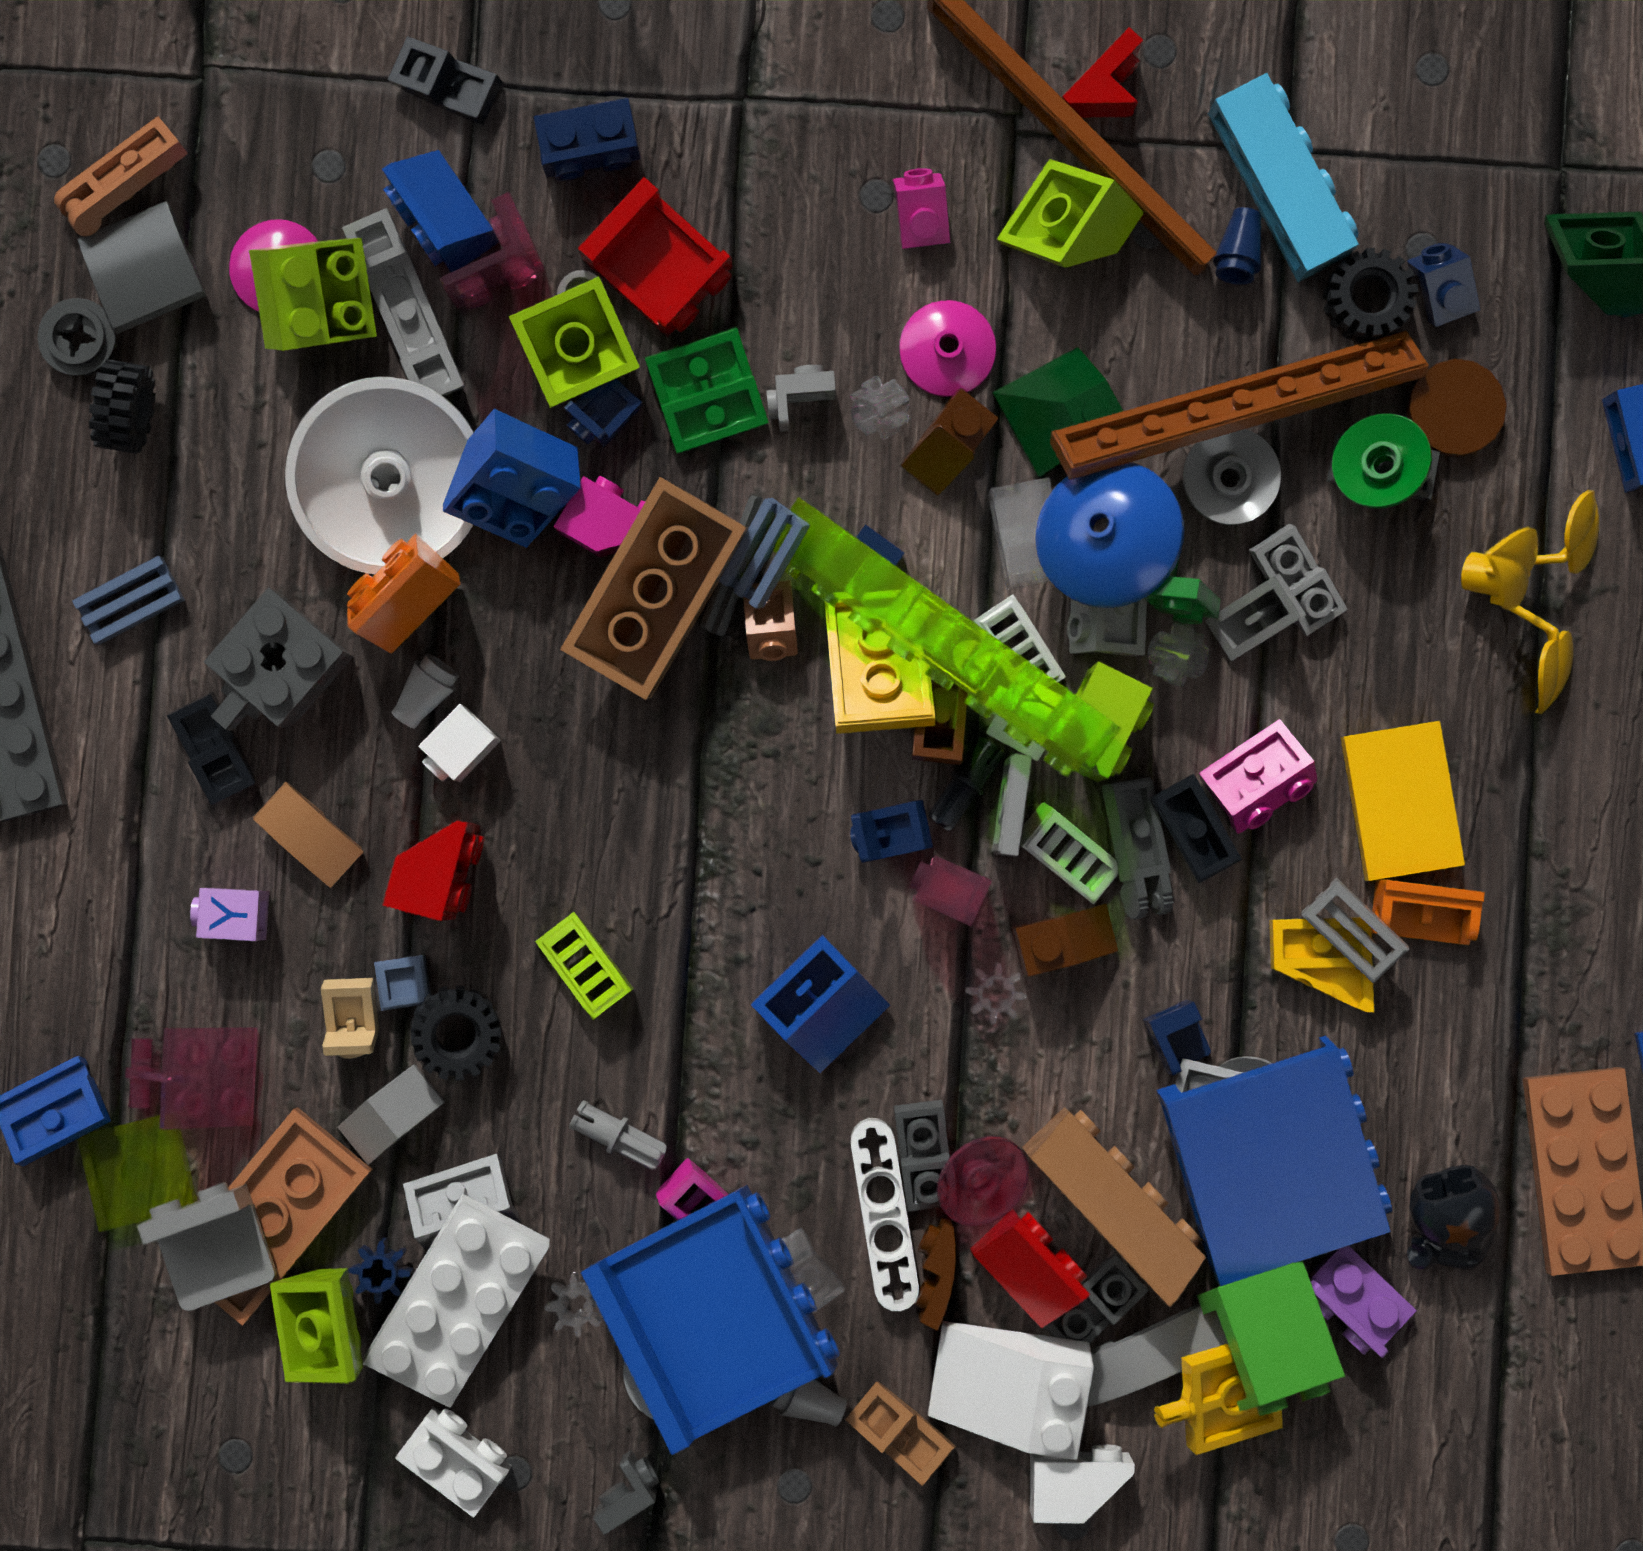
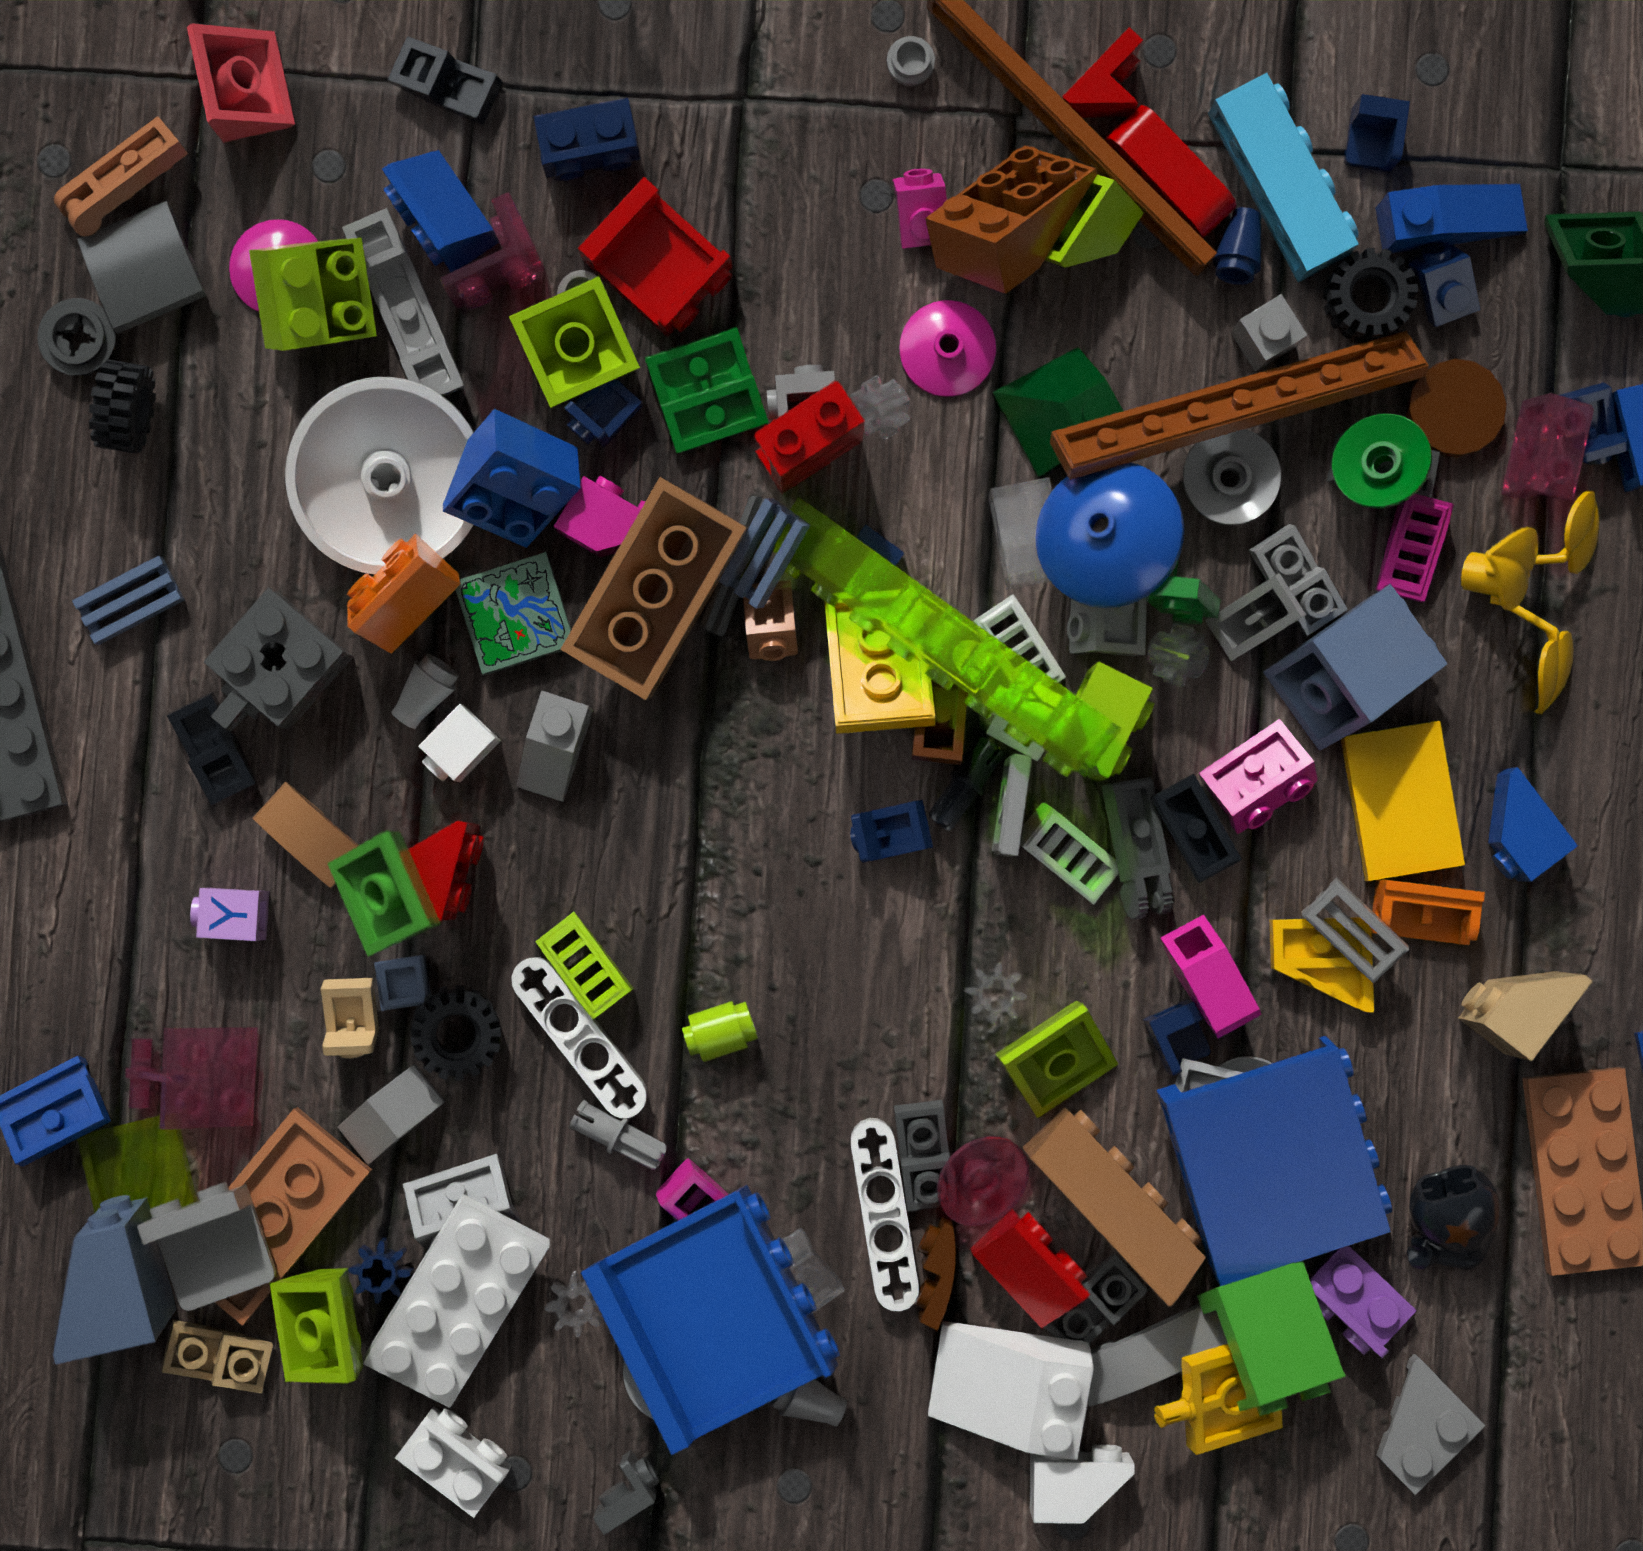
blue slope [751,934,890,1073] -> none
medium nougat slope [845,1381,957,1486] -> none
reddish brown slope [899,388,999,496] -> none
clear pink slope [909,856,992,926] -> none
reddish brown slope [1011,904,1118,977] -> none
none -> sand blue slope [53,1195,177,1365]
none -> tan slope [161,1320,273,1393]
none -> coral slope [187,23,295,142]
none -> bright green slope [328,831,441,956]
none -> tile [455,552,572,676]
none -> white beam [512,957,648,1118]
none -> light grey slope [516,691,594,802]
none -> lime brick [682,1001,758,1062]
none -> red panel [755,381,865,494]
none -> light grey plate [887,36,935,86]
none -> dark orange slope [925,146,1097,294]
none -> lime slope [995,1001,1119,1118]
none -> red beam [1105,105,1237,238]
none -> dark pink slope [1160,915,1262,1038]
none -> light grey brick [1230,294,1308,372]
none -> sand blue slope [1263,584,1448,751]
none -> dark blue panel [1344,94,1410,172]
none -> blue slope [1375,184,1528,253]
none -> dark pink slope [1375,494,1454,603]
none -> light grey wing [1376,1354,1485,1495]
none -> tan slope [1458,971,1592,1061]
none -> blue slope [1488,767,1578,882]
none -> clear pink bracket [1501,393,1594,501]
none -> dark blue bracket [1557,382,1629,465]

